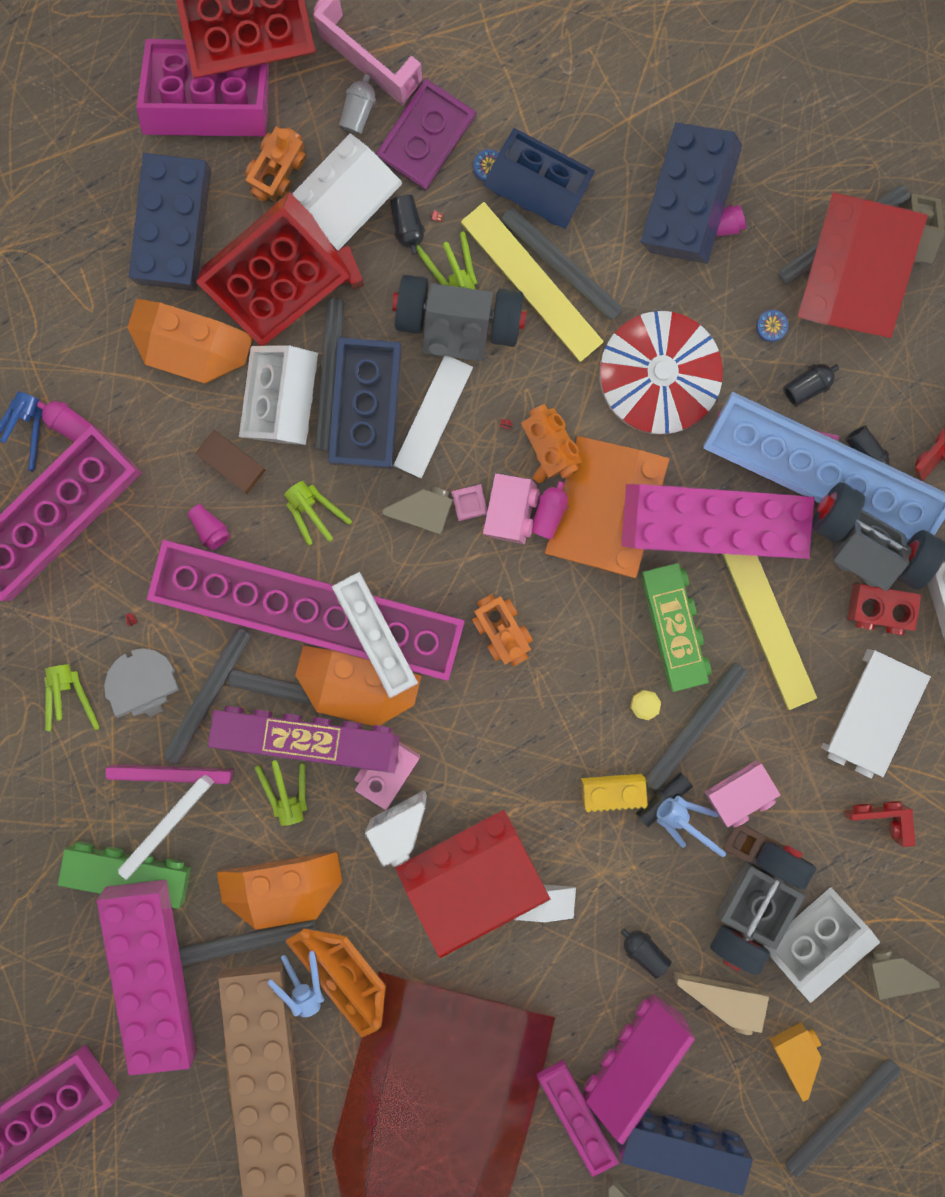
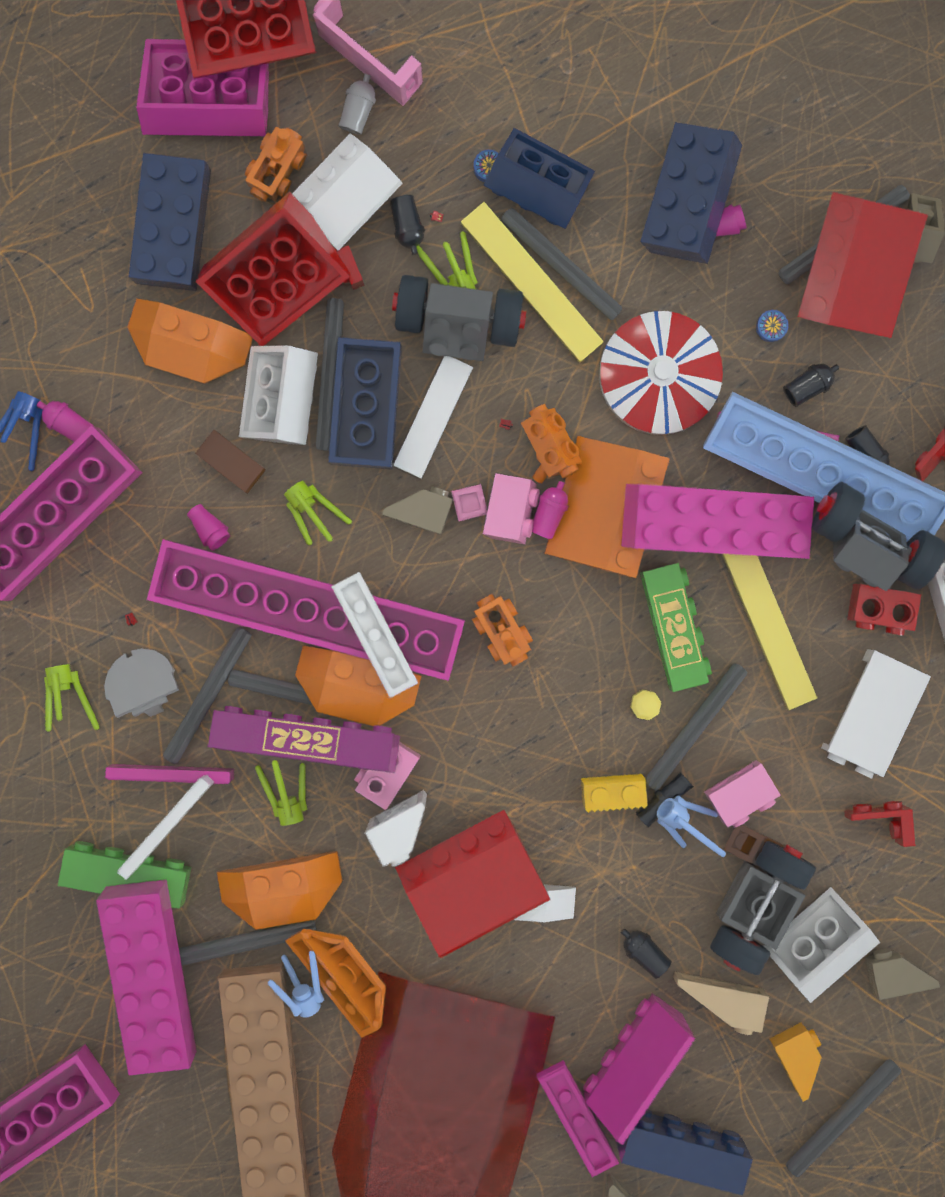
magenta tile [375,78,477,191] -> none

